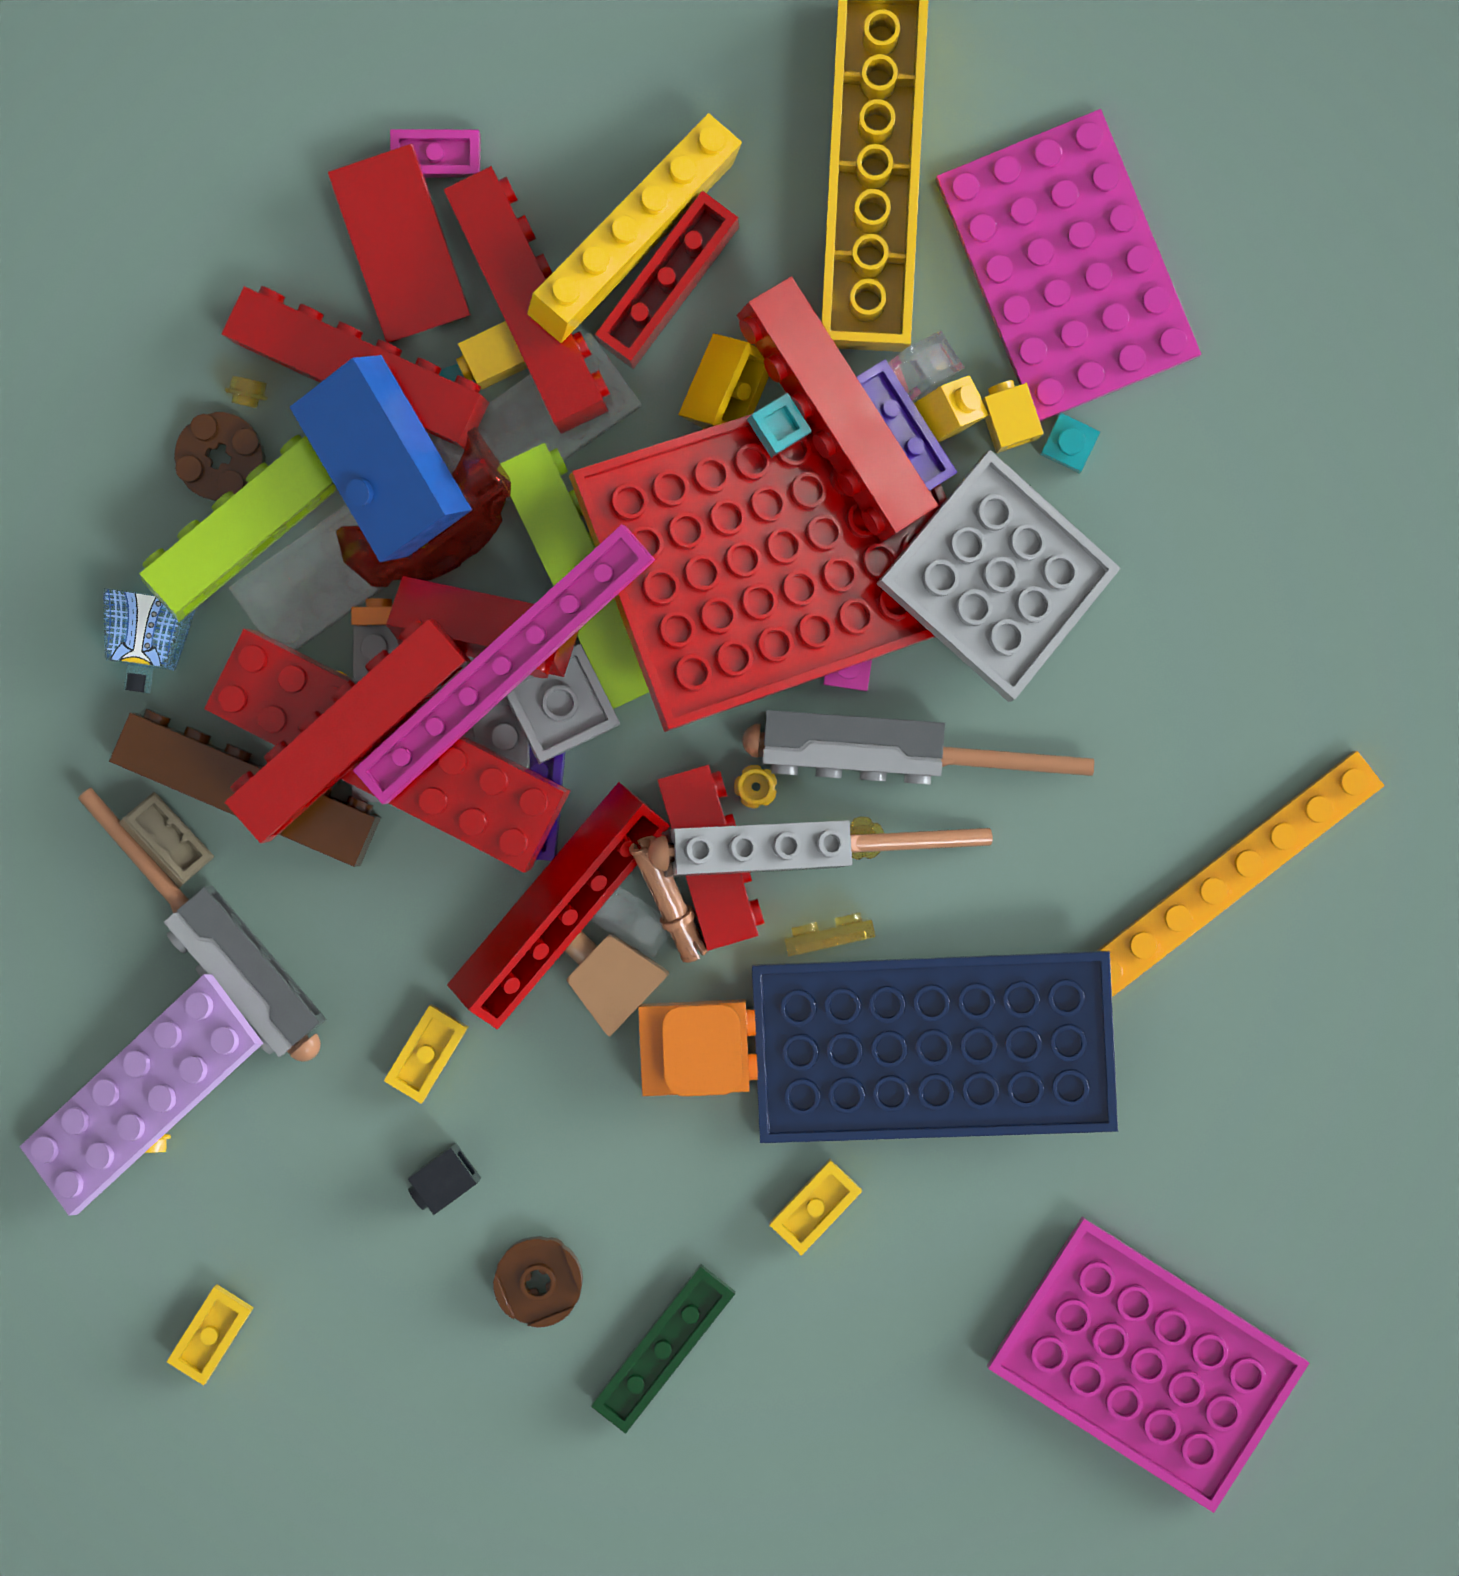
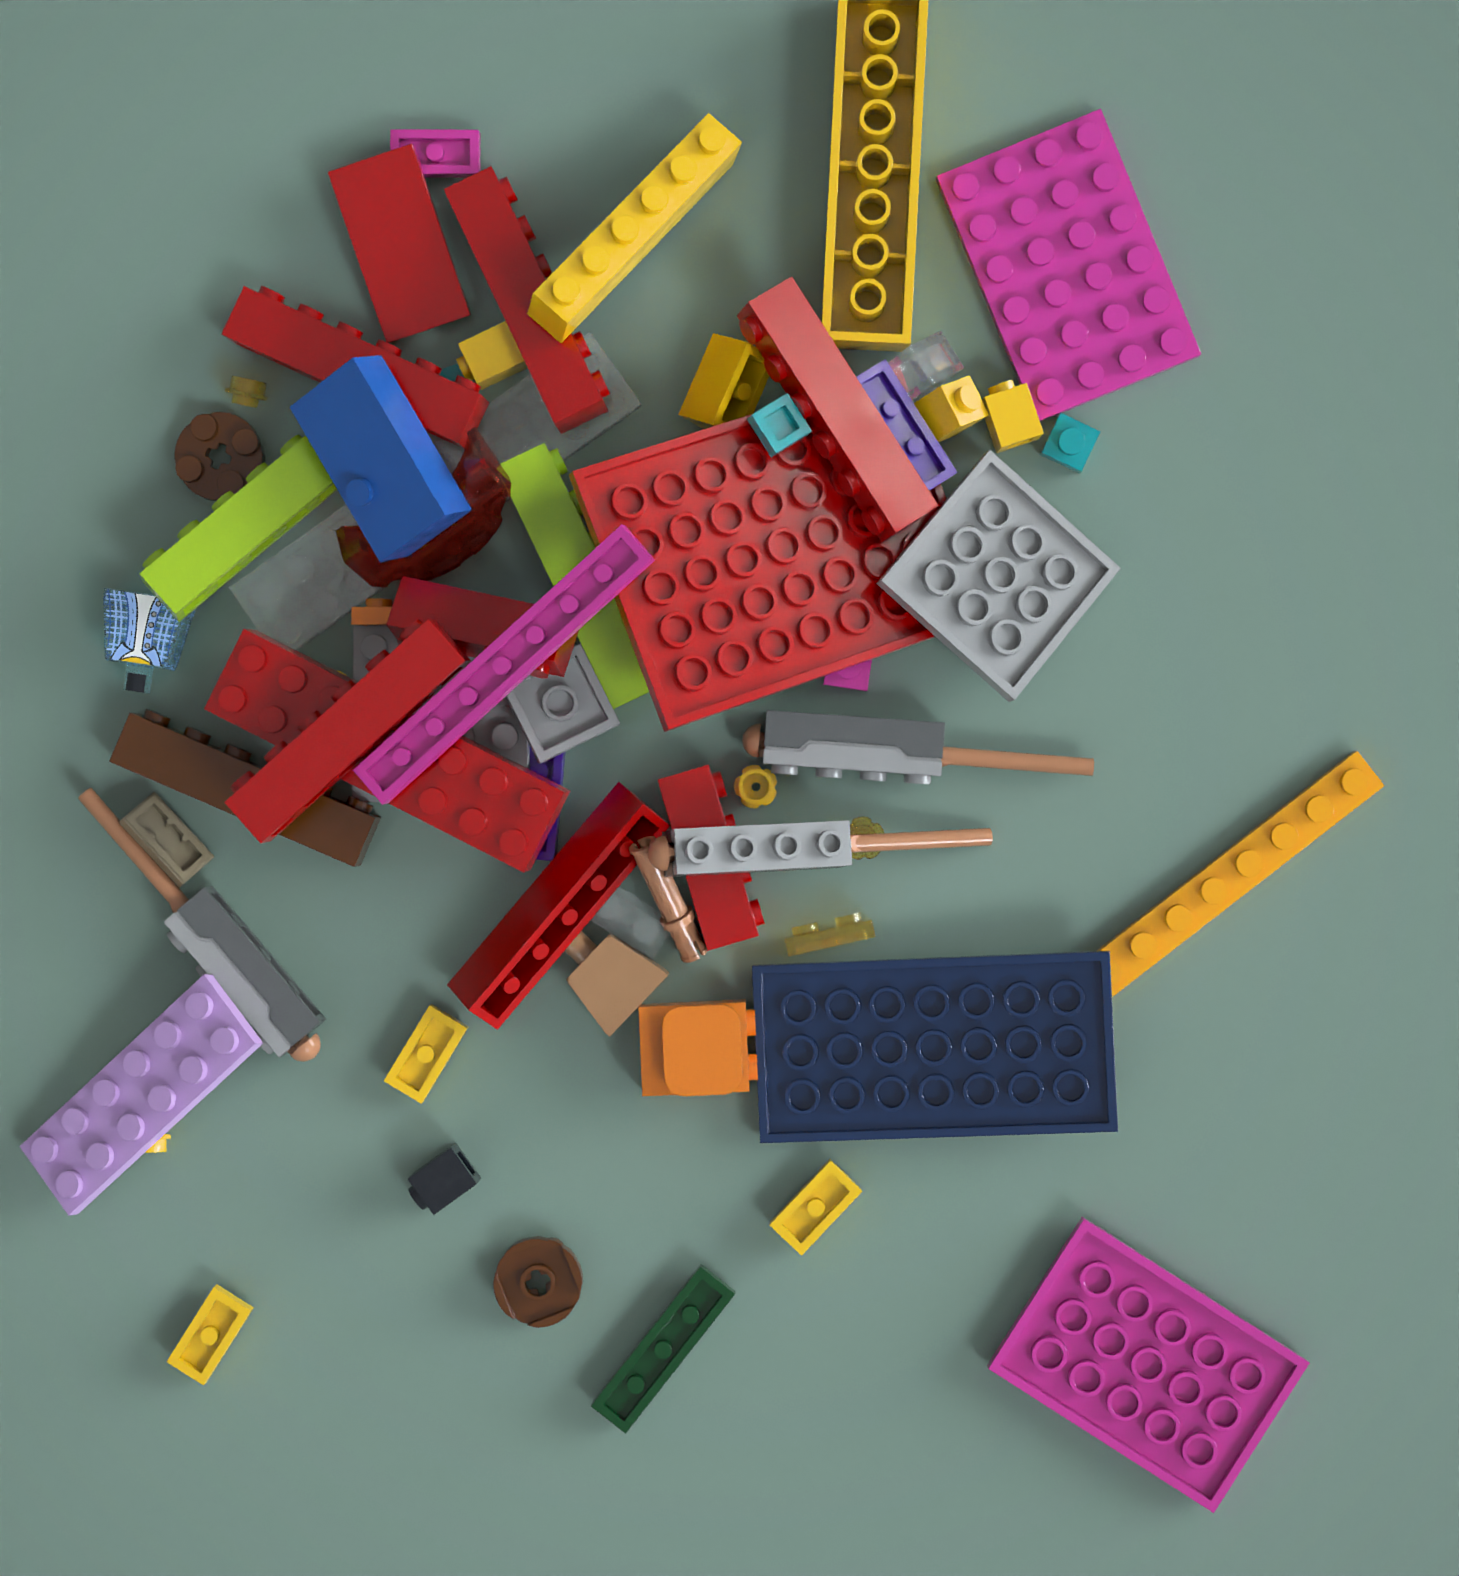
red brick [595,190,739,369] -> none

